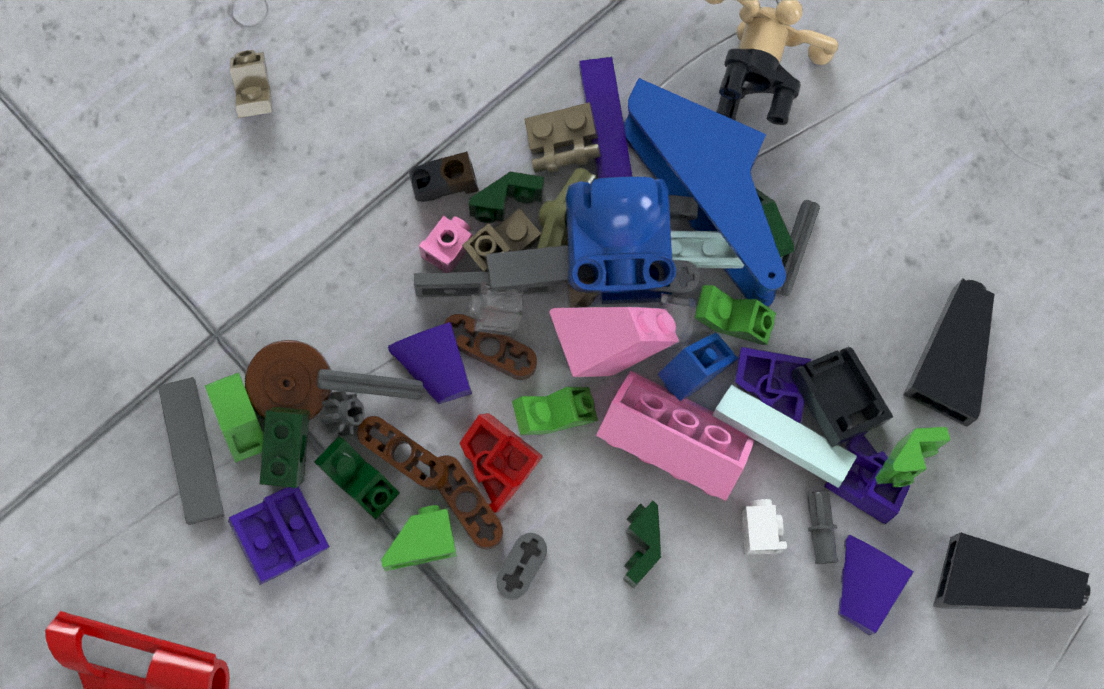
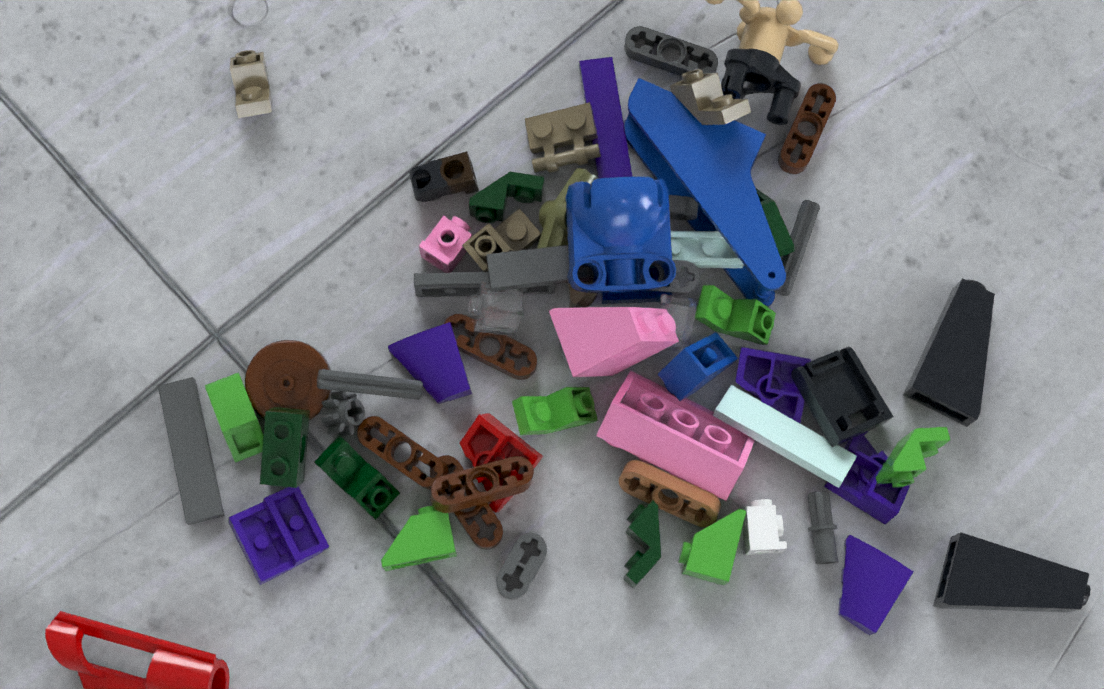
none -> reddish brown beam [430,456,534,513]
none -> medium nougat beam [619,460,721,527]
none -> dark grey beam [624,26,718,76]
none -> dark tan slope [670,69,751,125]
none -> bright green slope [678,509,746,586]
none -> reddish brown beam [778,83,836,174]

